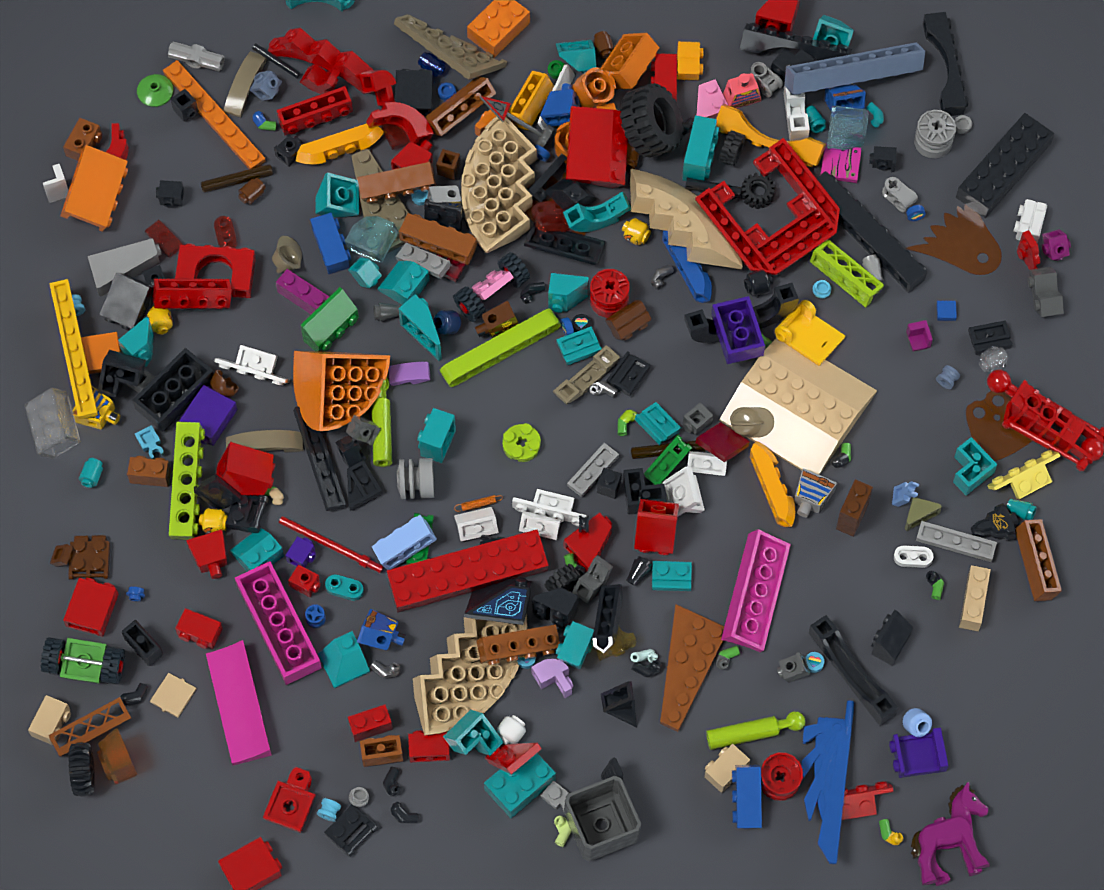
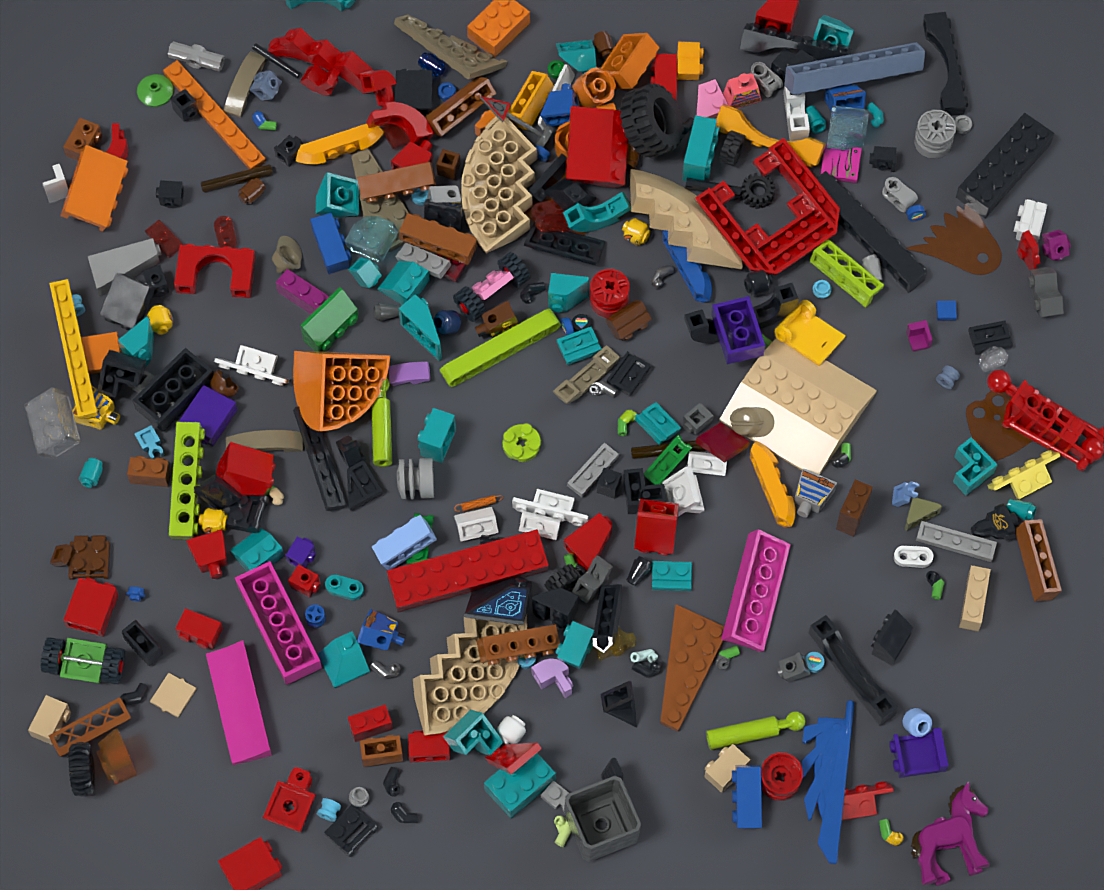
red brick [153,279,232,309] -> none
red brick [276,86,353,136] -> none
red bar [279,516,384,573] -> none
dark grey brick [346,415,381,445] -> none
black bush [579,515,589,533] -> none

